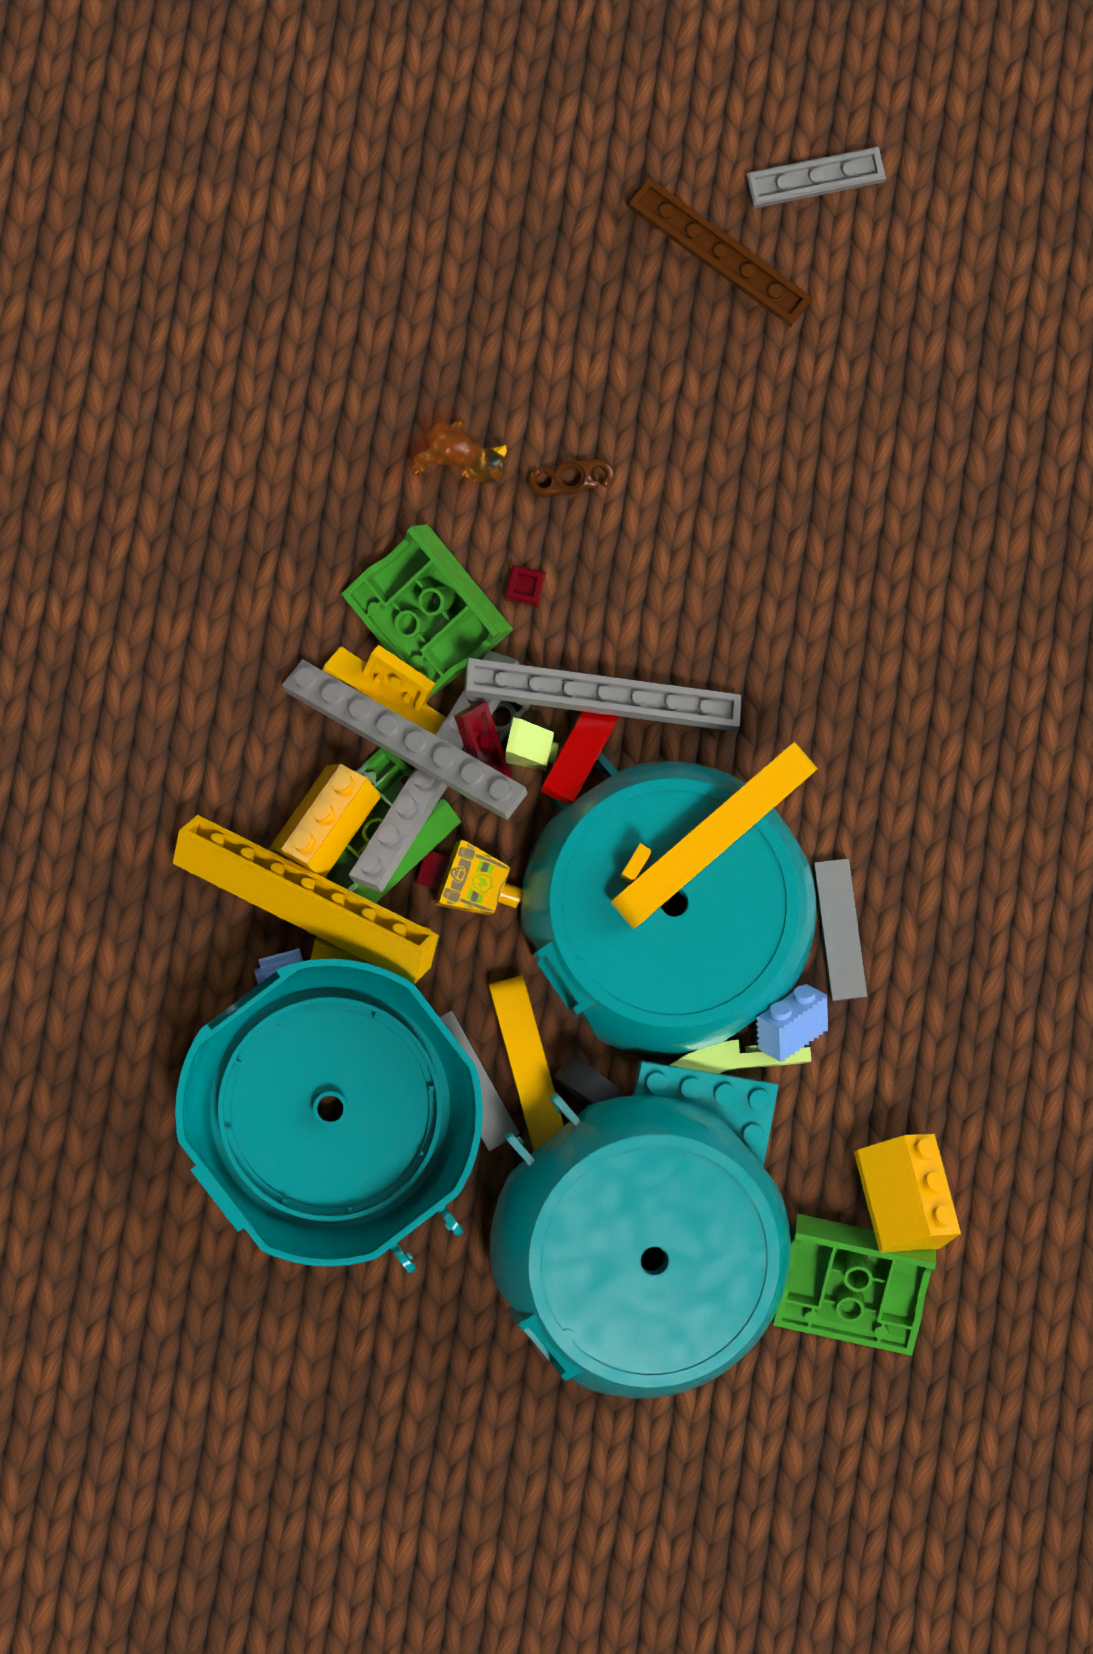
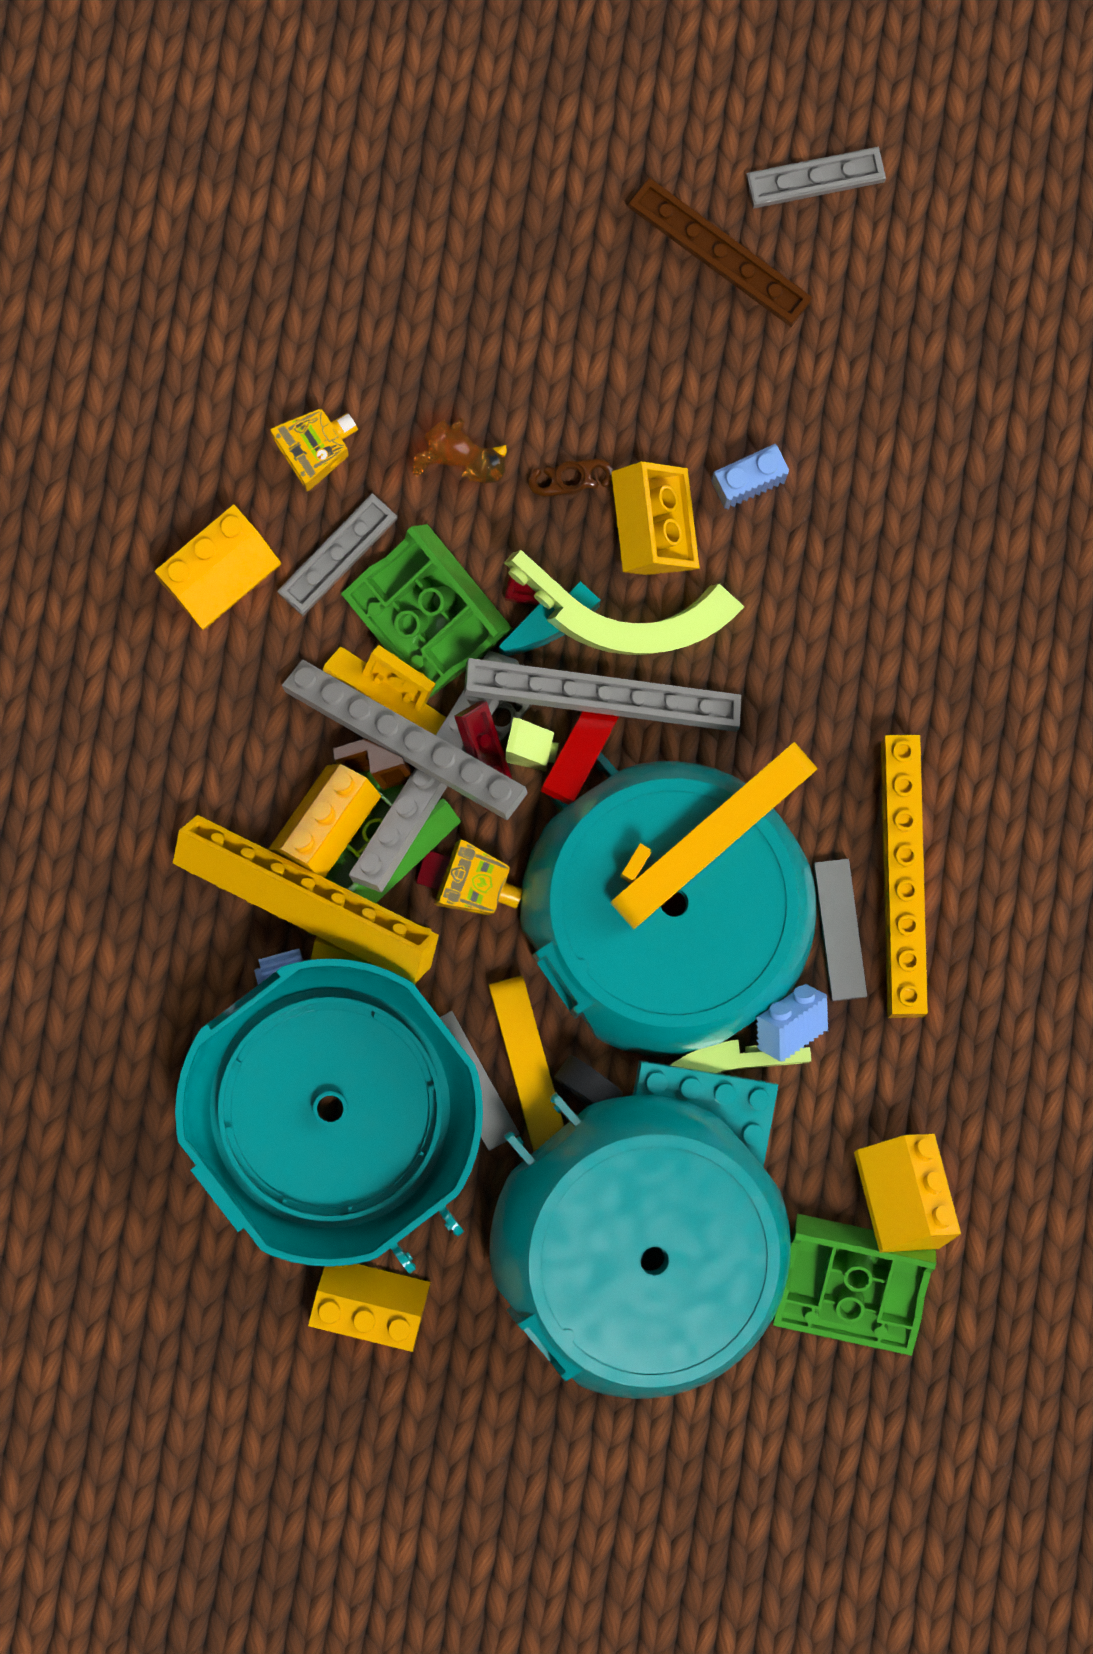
none -> yellow slope [154,504,281,630]
none -> yellow torso [270,409,358,492]
none -> light grey tile [277,493,398,617]
none -> yellow slope [308,1264,431,1352]
none -> reddish brown slope [333,738,413,790]
none -> teal slope [499,581,601,656]
none -> yellowish green arch [504,550,744,655]
none -> yellow slope [611,461,699,575]
none -> light blue brick [711,443,789,510]
none -> yellow brick [881,735,928,1018]

